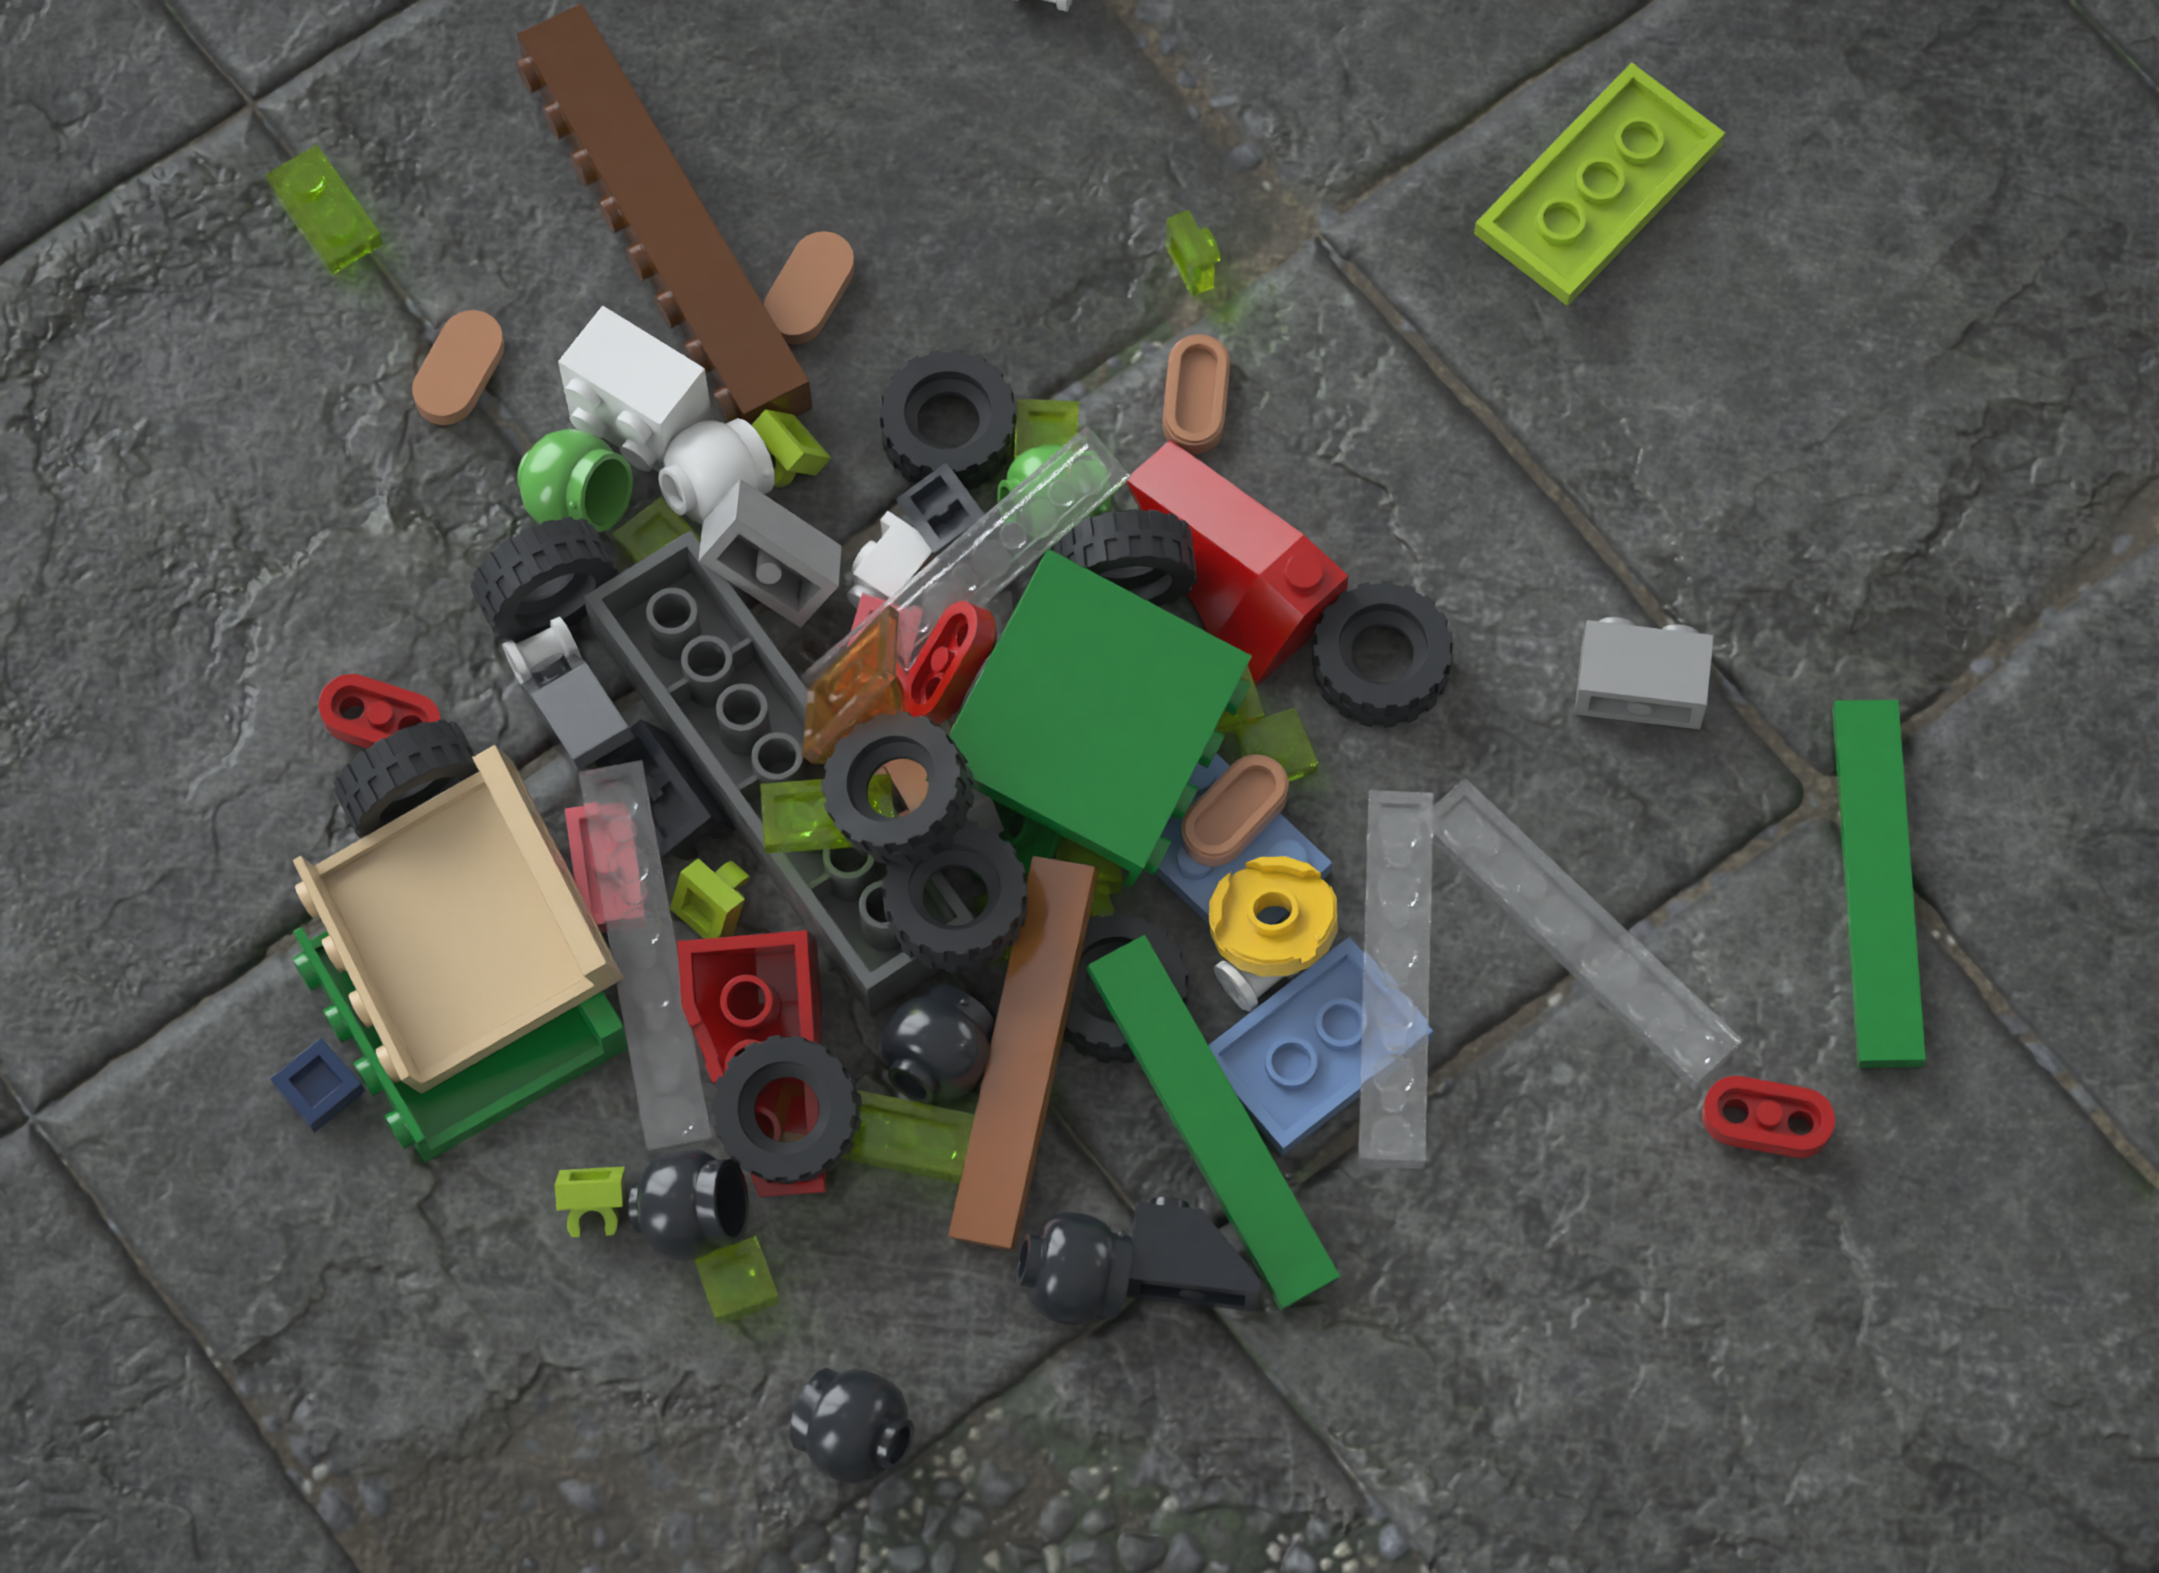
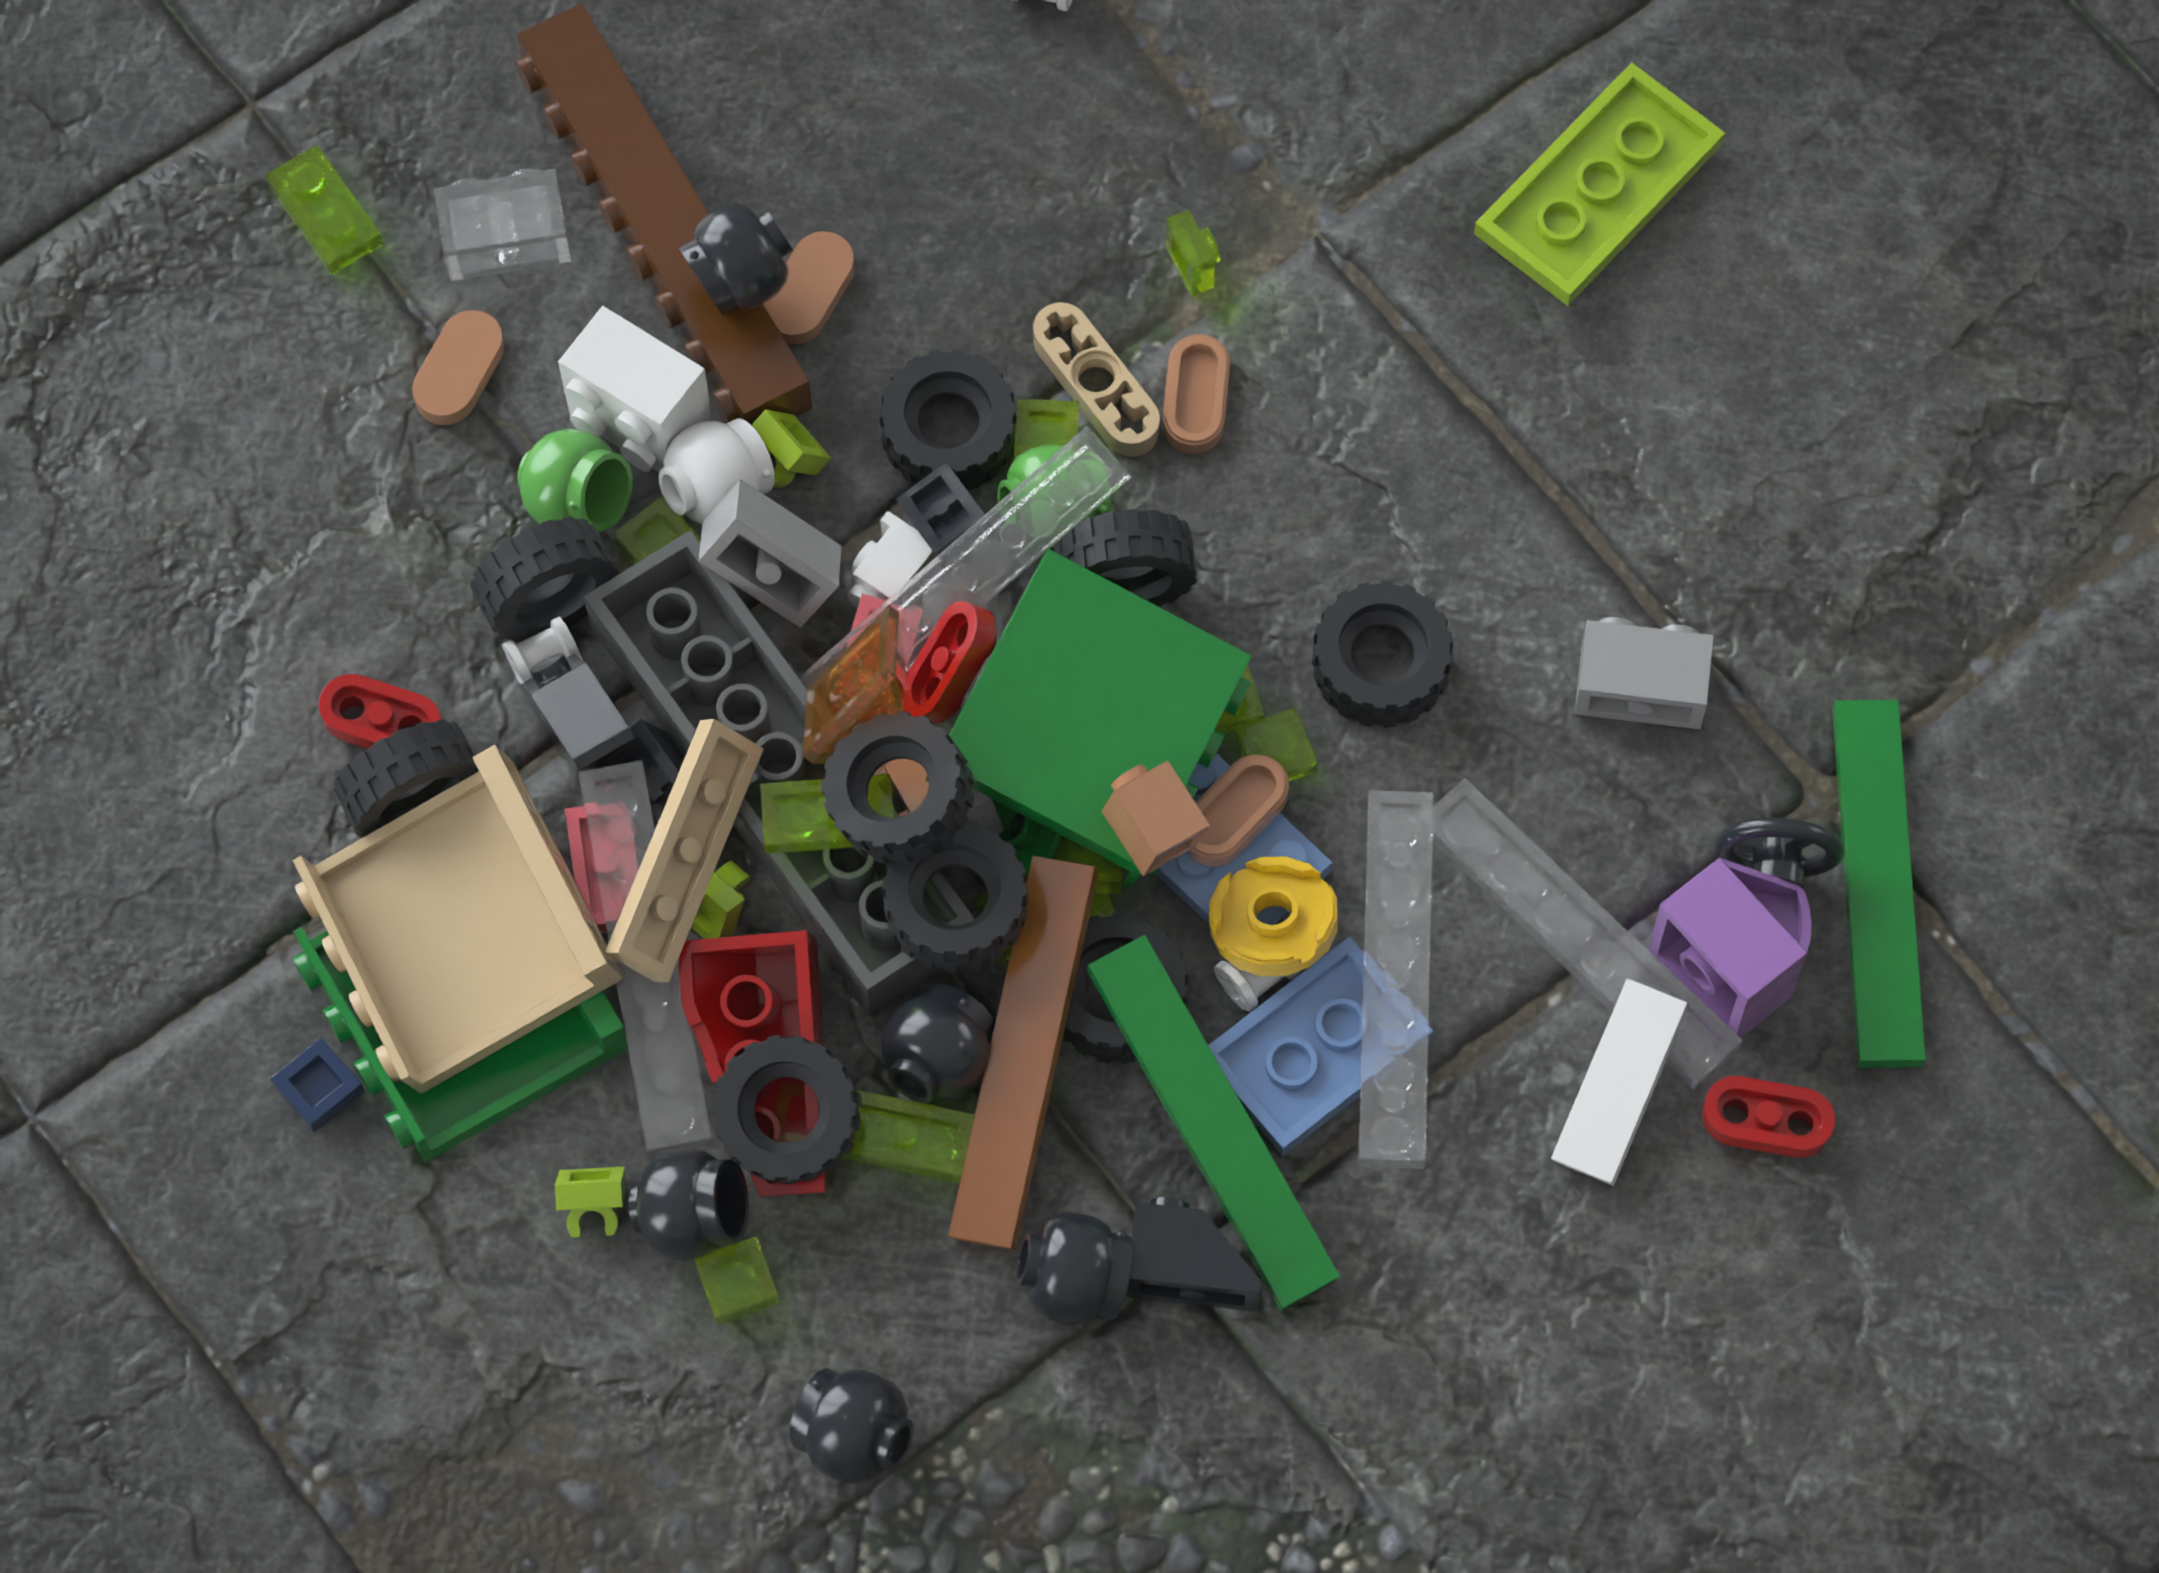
red wedge [1126,440,1349,687] -> none
none -> clear brick [434,168,571,281]
none -> tan plate [605,719,763,982]
none -> black piece [679,203,794,316]
none -> tan beam [1033,303,1160,457]
none -> nougat brick [1101,760,1210,876]
none -> white tile [1551,978,1689,1186]
none -> medium lavender piece [1648,818,1845,1044]

